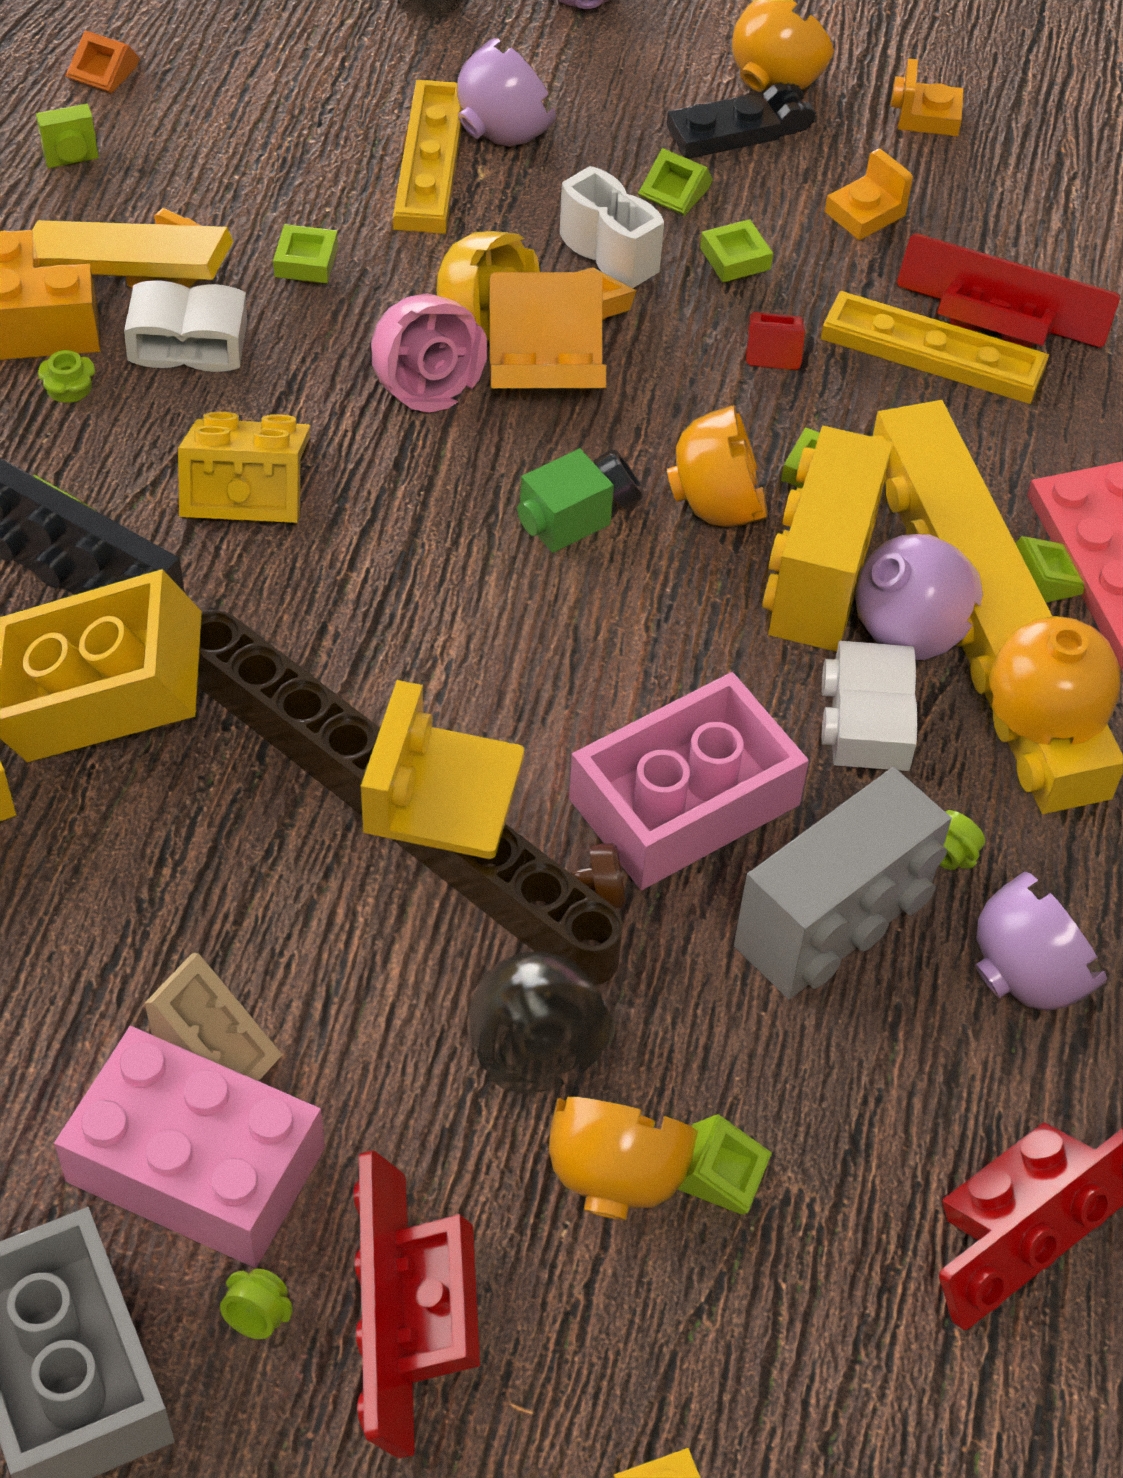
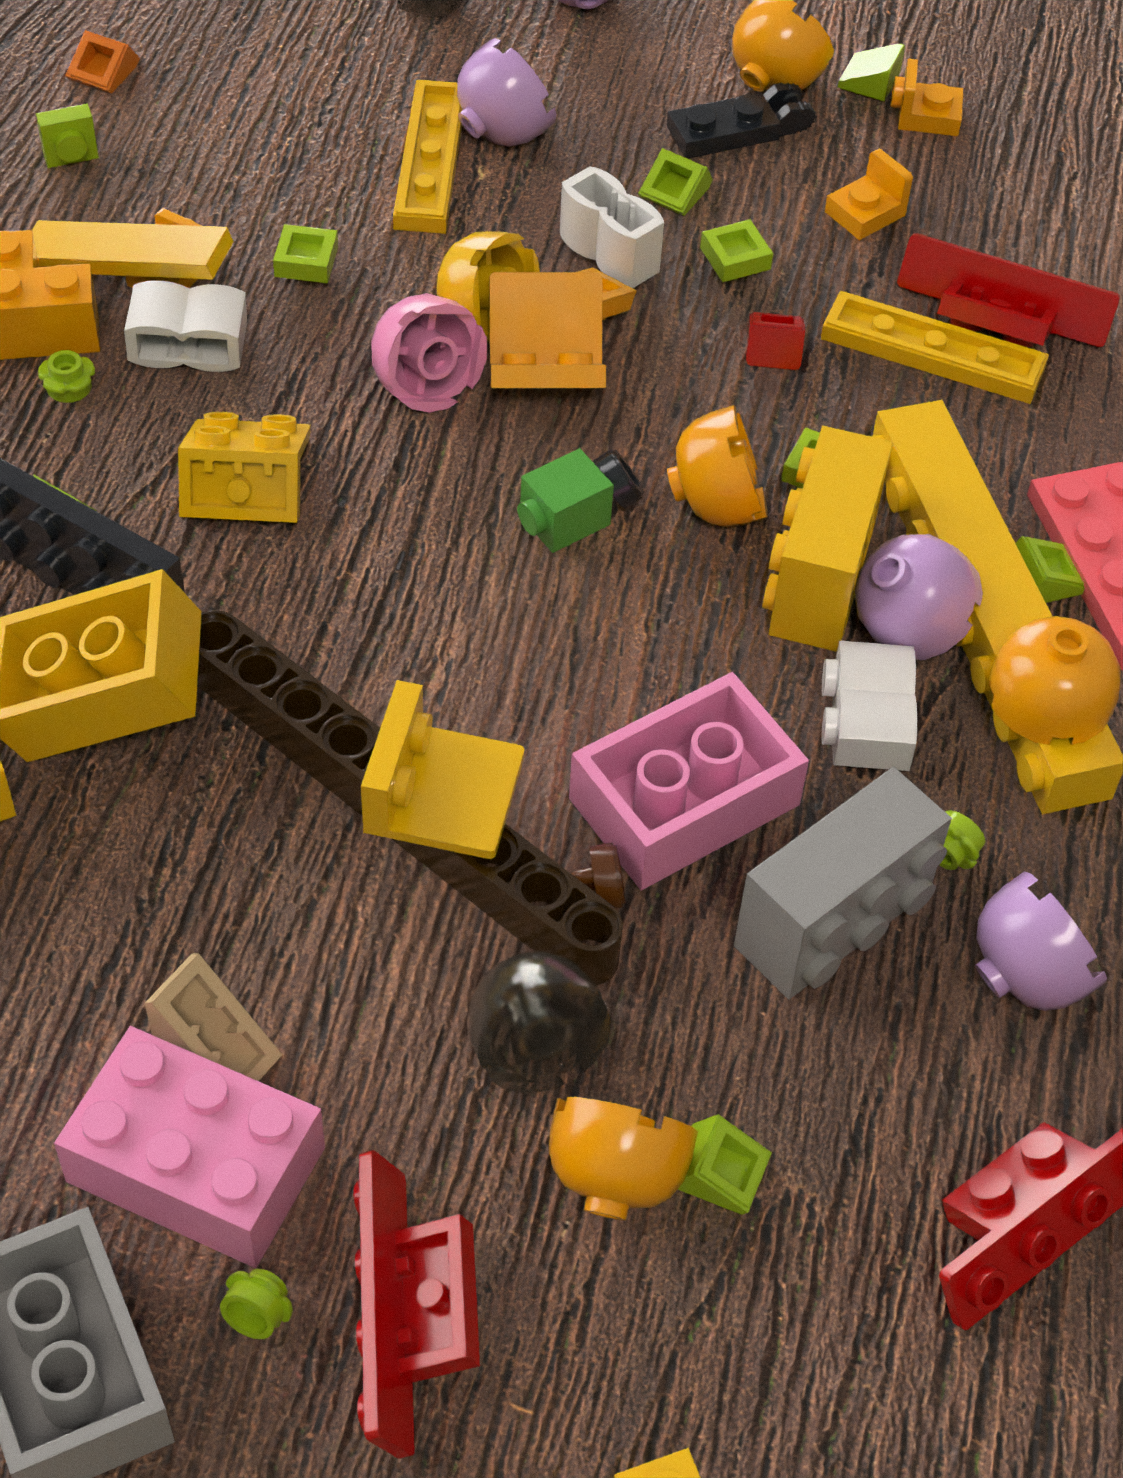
none -> lime slope [838,44,905,101]

